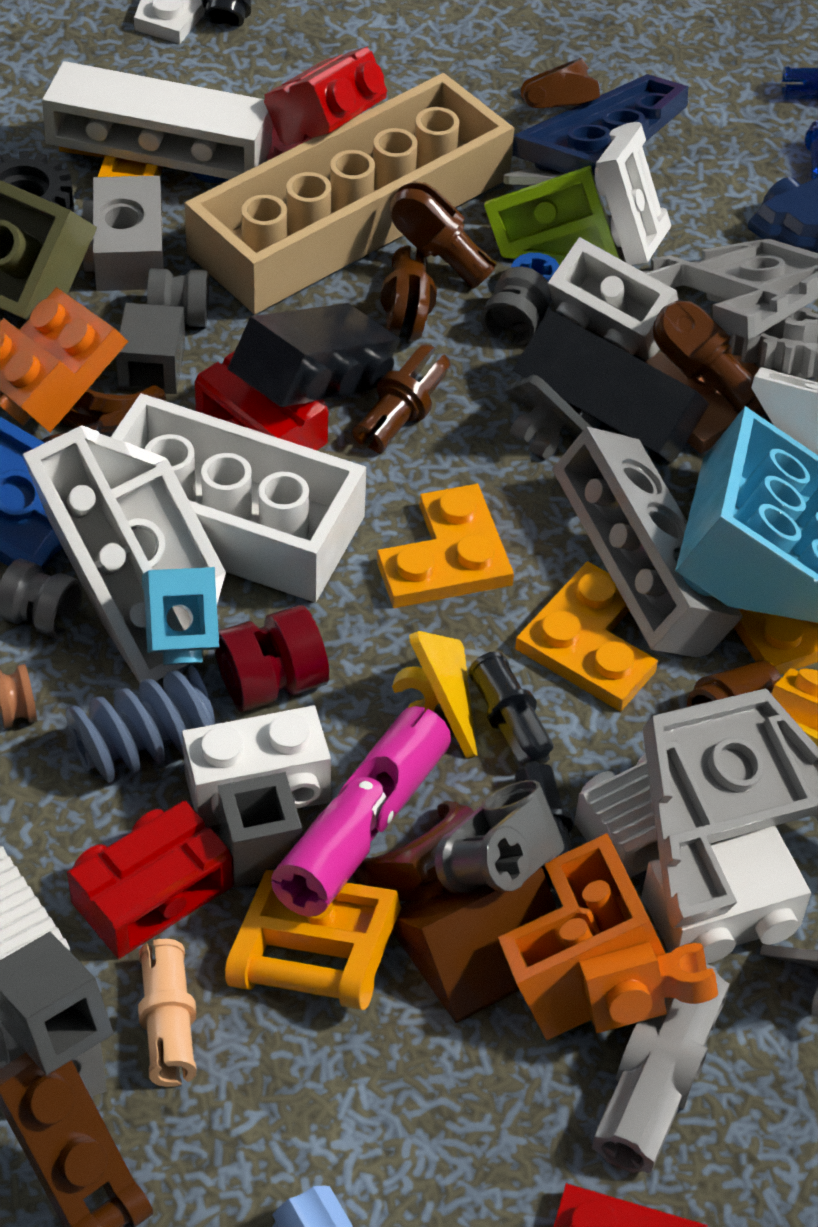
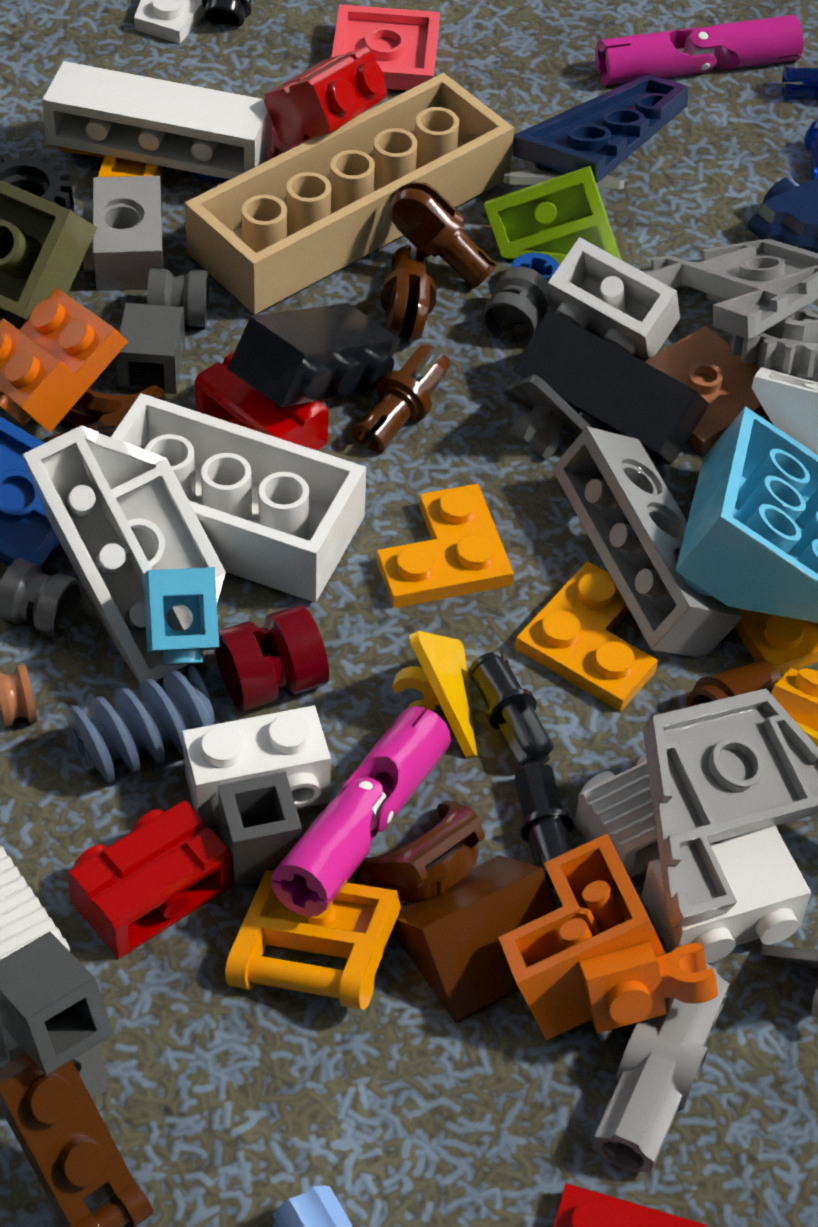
light nougat pin [138,939,197,1087] -> none
dark grey piece [435,780,565,894] -> none
reddish brown helmet [520,57,600,108] -> none
white plate [595,122,671,265] -> none
reddish brown arm [653,301,756,414] -> none
none -> coral plate [331,4,440,91]
none -> dark pink piece [595,14,803,86]

